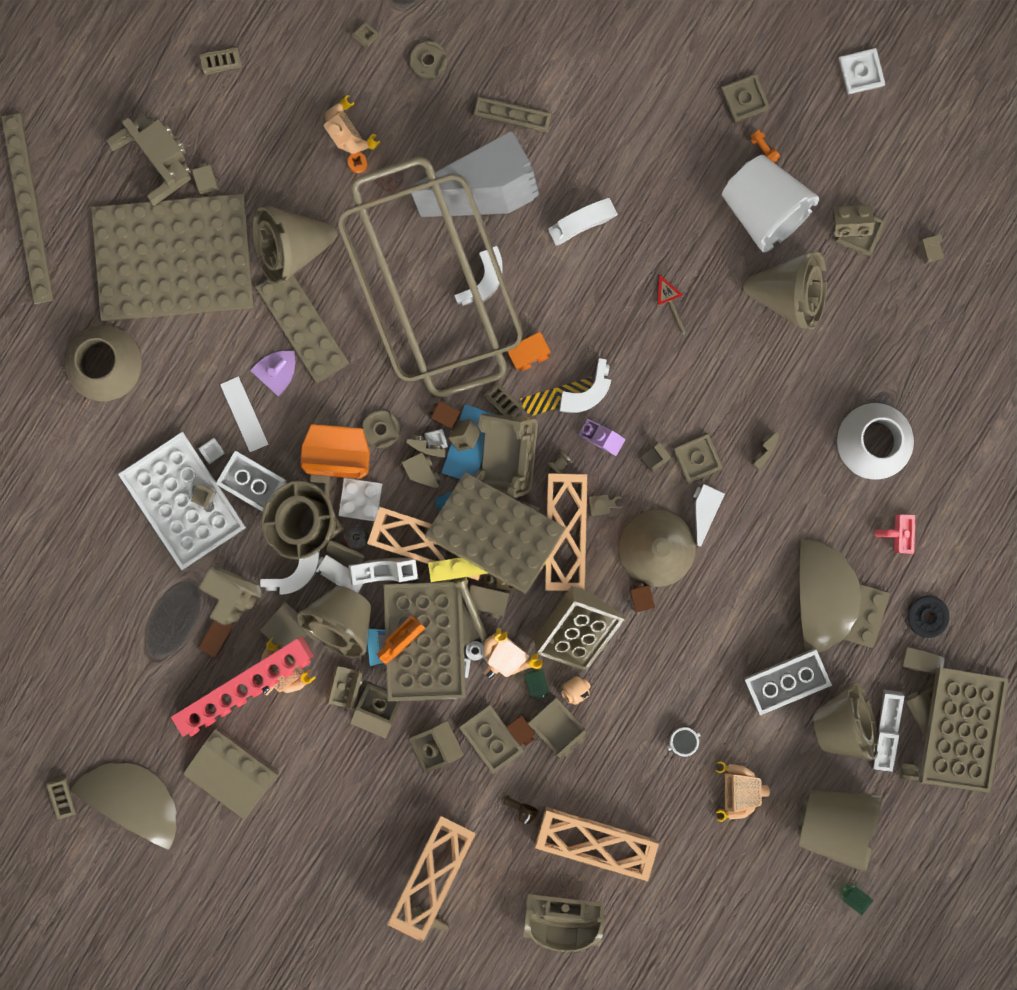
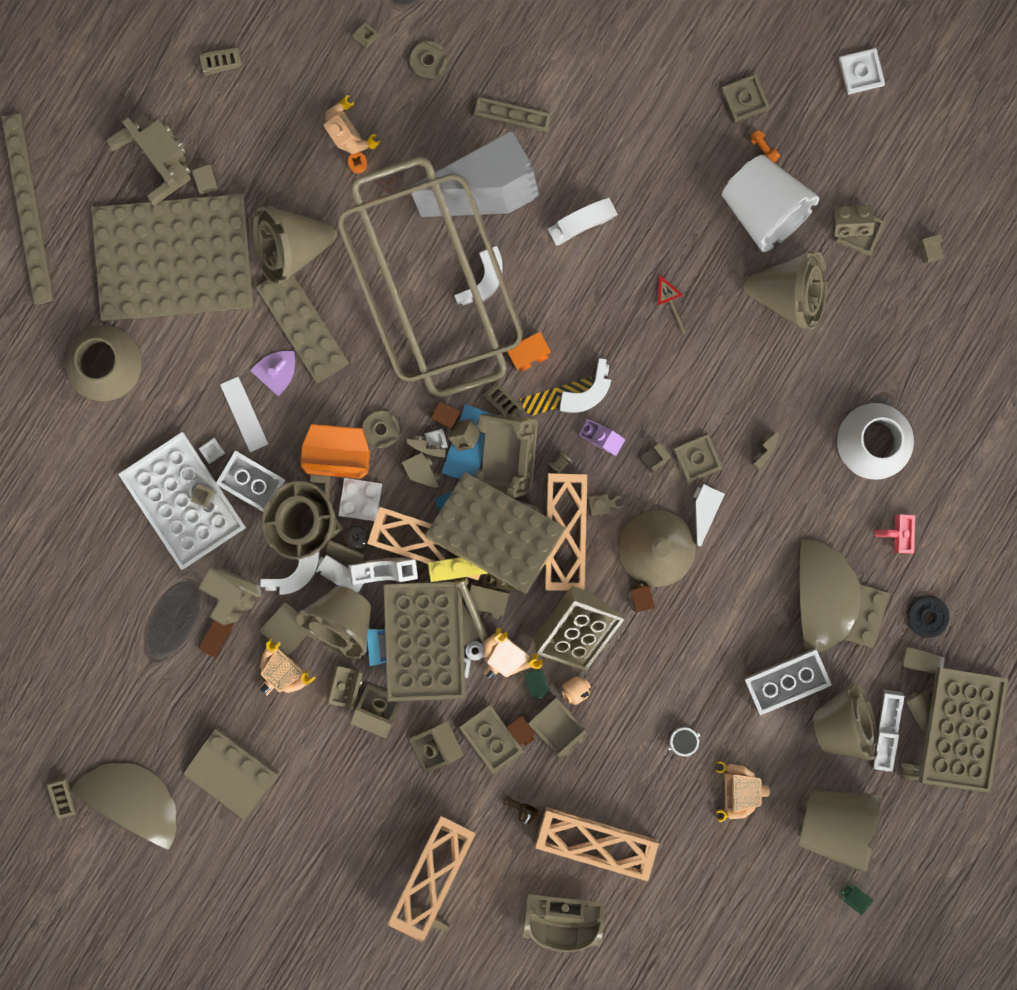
coral brick [171,636,314,737] -> none
orange hinge [376,615,425,664] -> none

